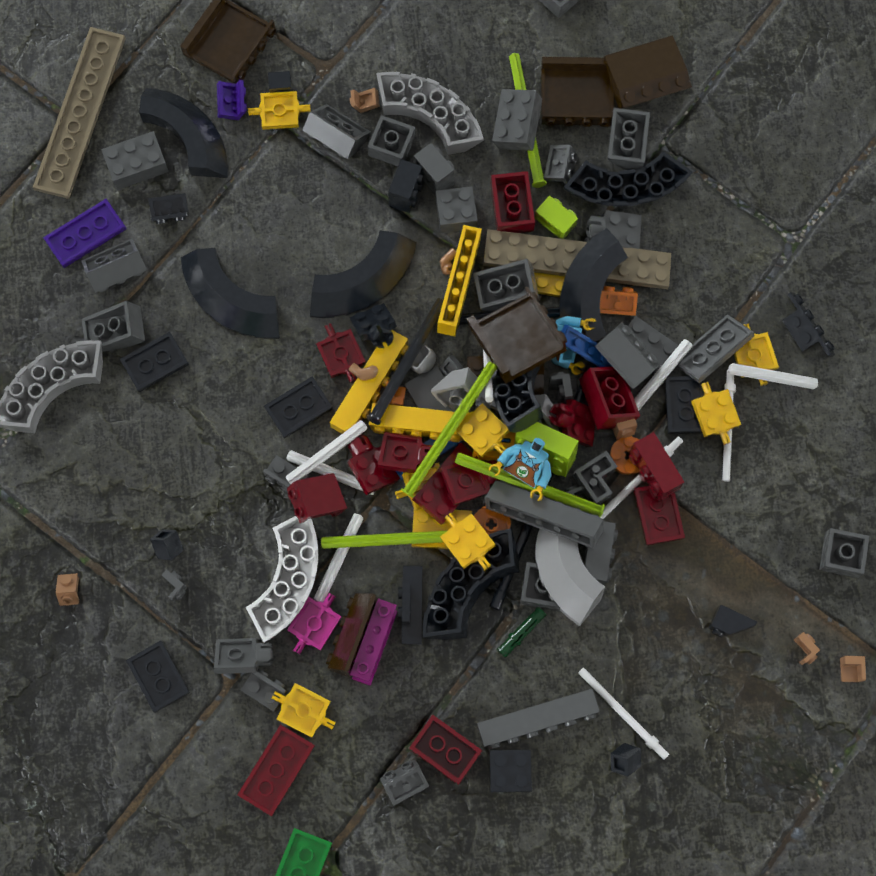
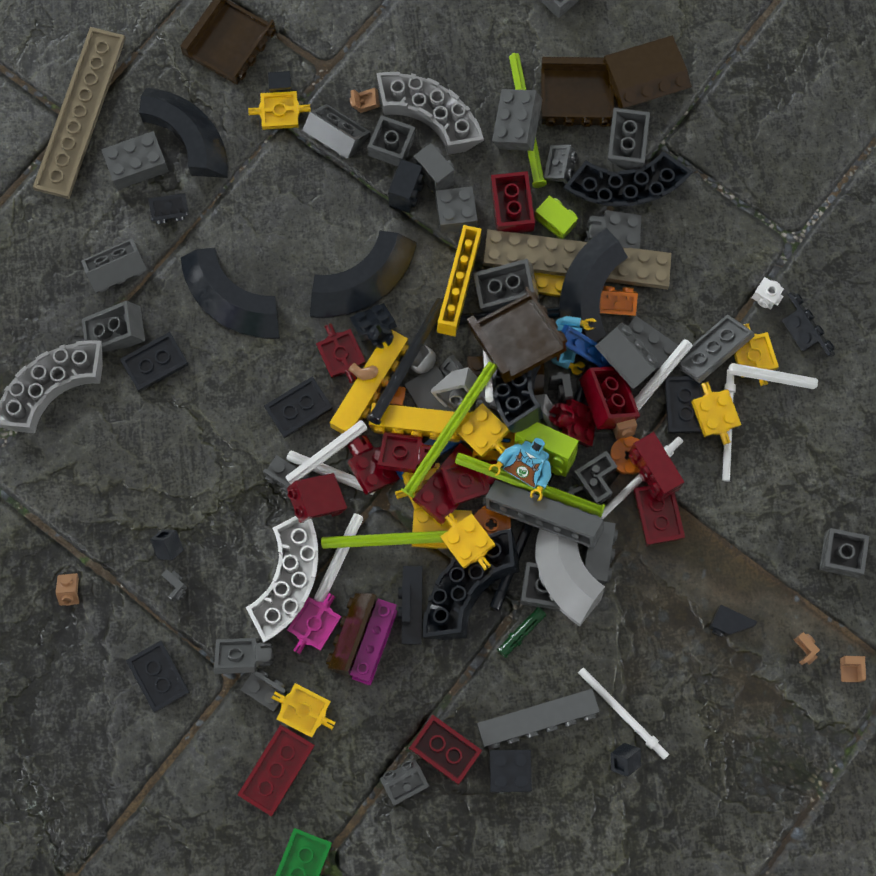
dark purple tile [43,199,127,268] -> none
dark purple bracket [217,80,247,121] -> none
medium nougat arm [440,248,456,275] -> none
none -> white brick [752,277,784,310]

